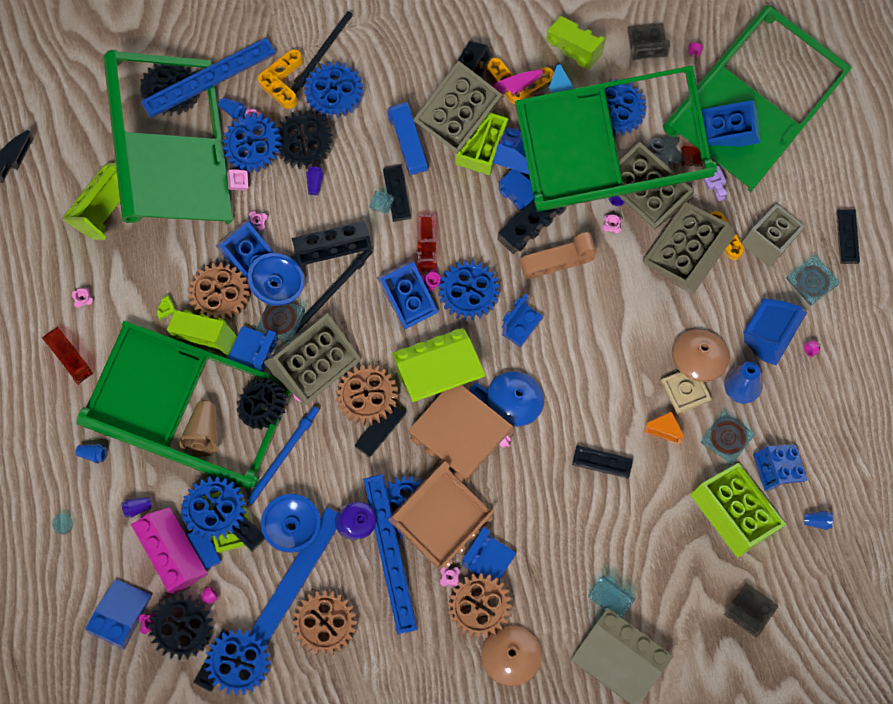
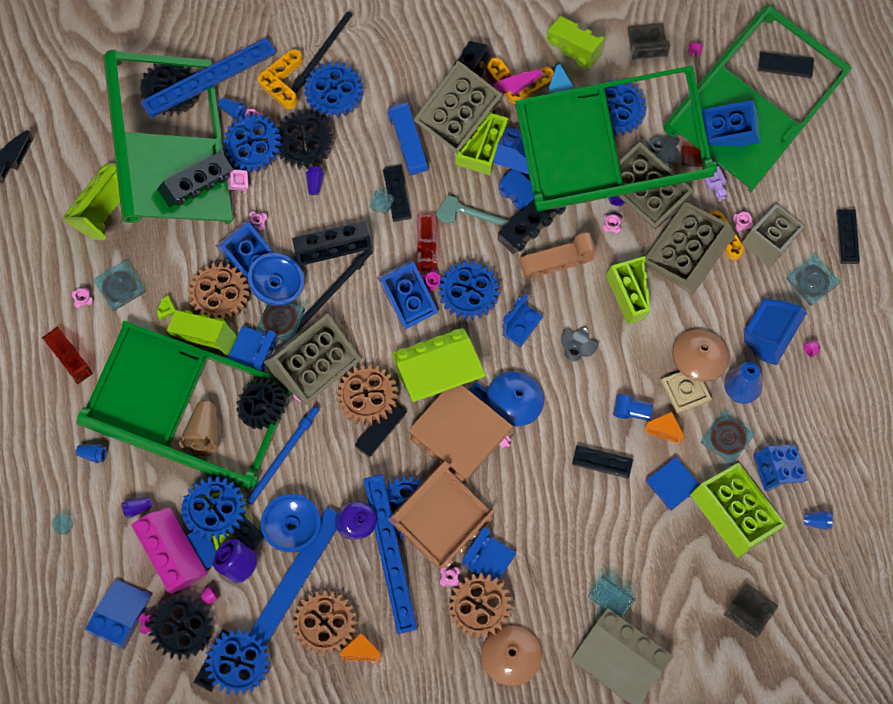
none -> clear light blue tile [93,261,146,311]
none -> black brick [157,152,233,208]
none -> dark purple head [213,539,258,583]
none -> orange slope [340,633,381,661]
none -> sand green piece [435,195,510,227]
none -> flat silver plate [561,328,599,362]
none -> lime wedge [606,256,650,325]
none -> blue piece [613,395,653,421]
none -> blue tile [646,457,700,511]
none -> bright pink plate [733,212,754,231]
none -> black tile [757,52,814,78]

